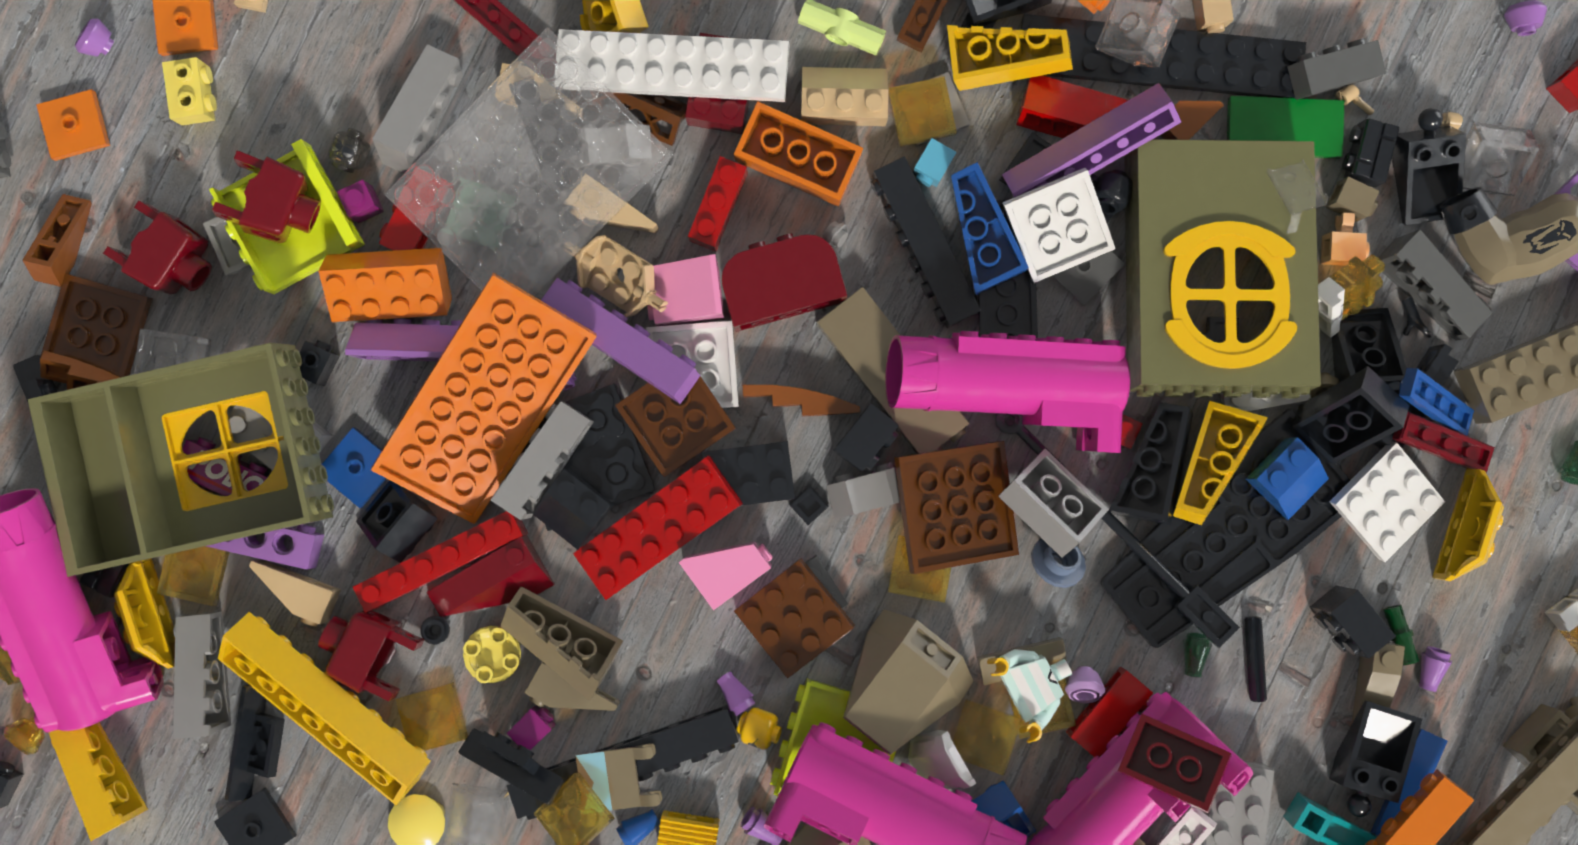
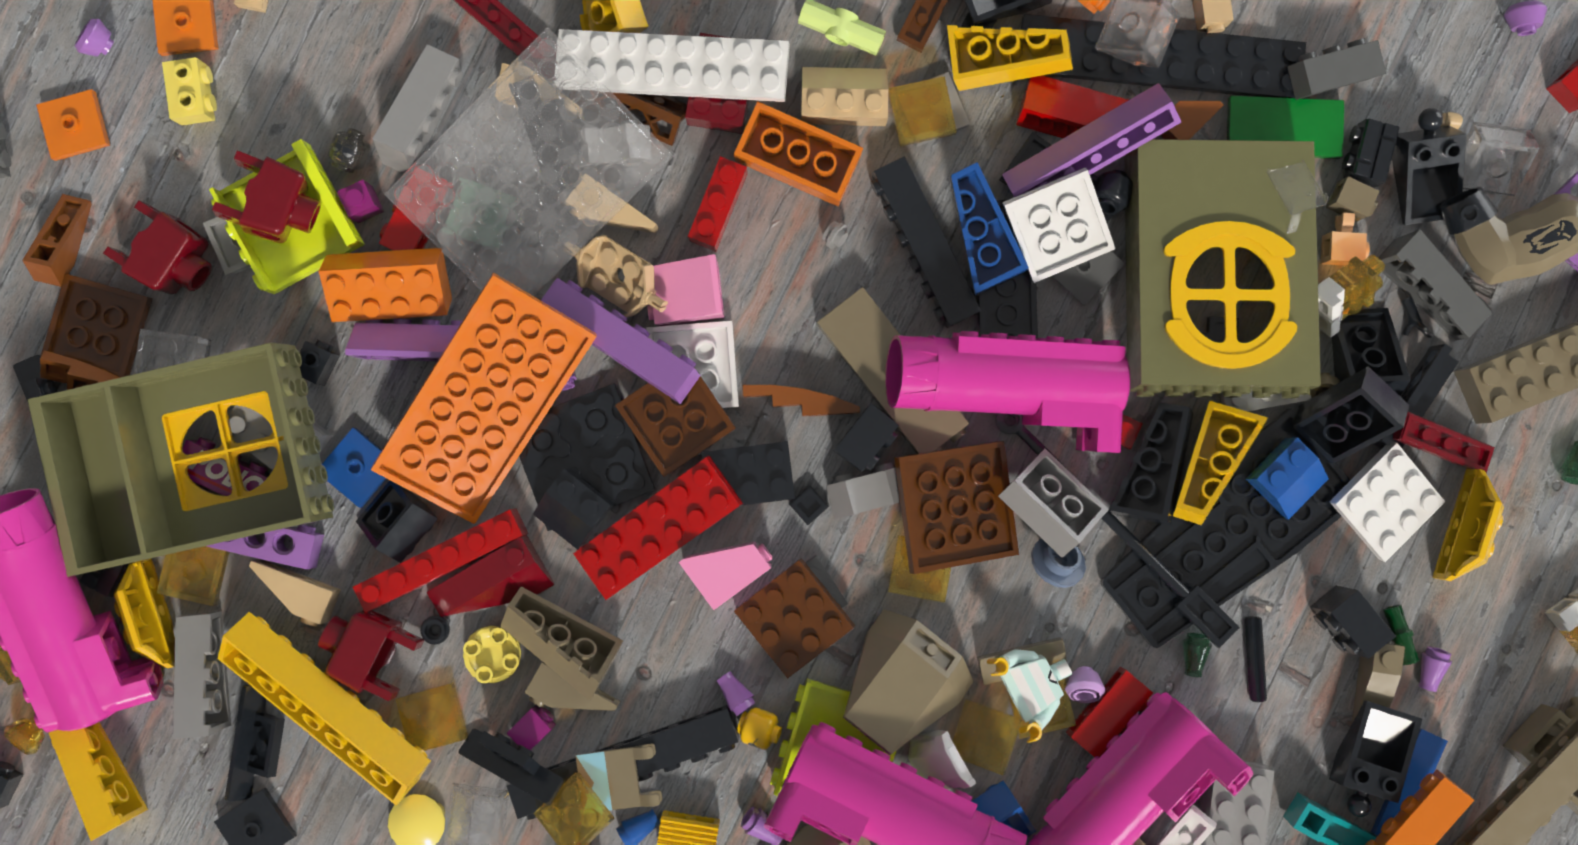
light grey wedge [491,401,594,520] -> none
dark red brick [722,233,847,332] -> none
medium azure brick [913,138,956,187] -> none
dark red brick [1118,714,1232,813] -> none
tan hand [1335,85,1375,116] -> none
blue plate [1399,368,1474,436] -> none

